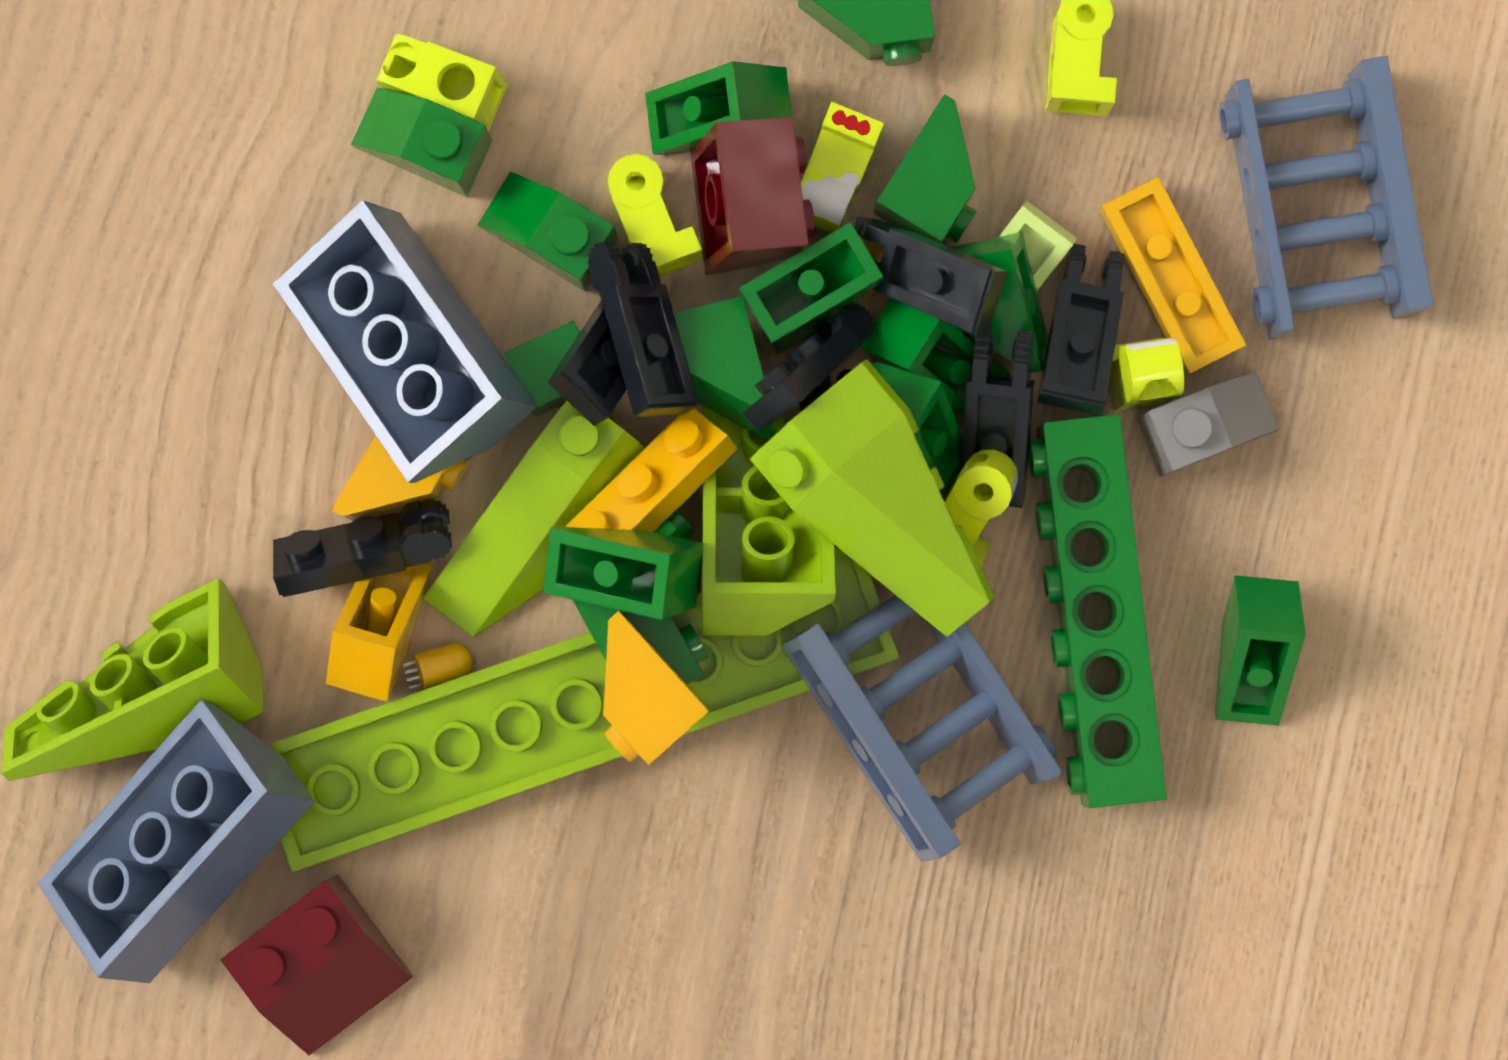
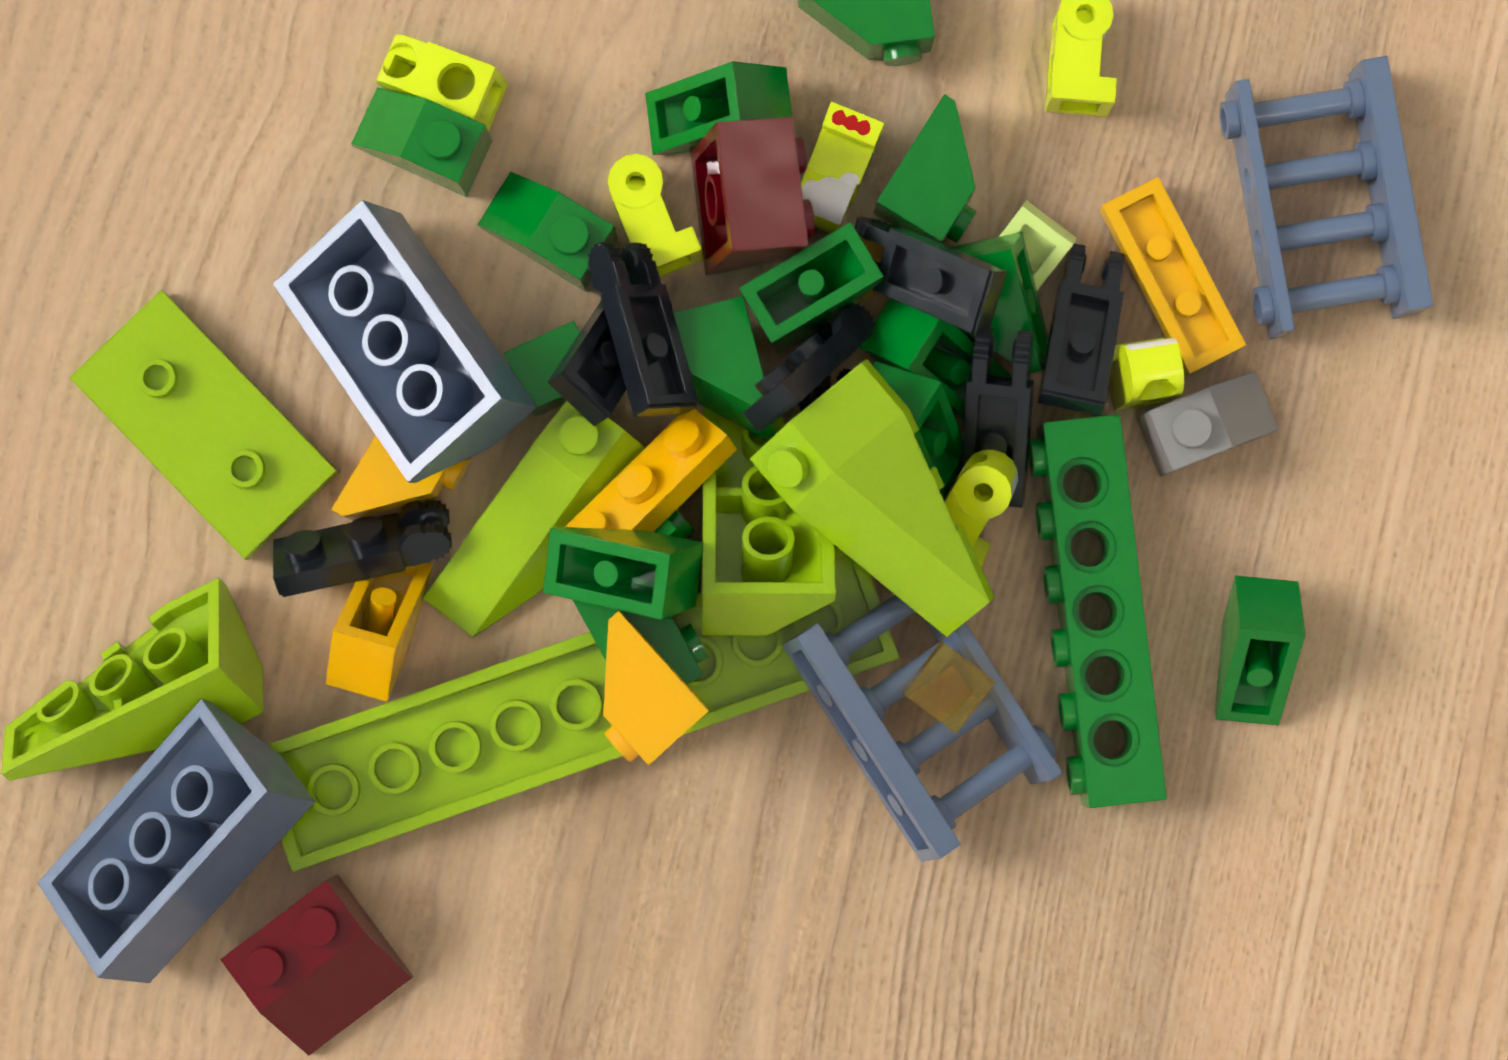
yellow piece [402,643,473,690] -> none
none -> lime plate [69,290,340,560]
none -> clear yellow tile [902,640,996,734]

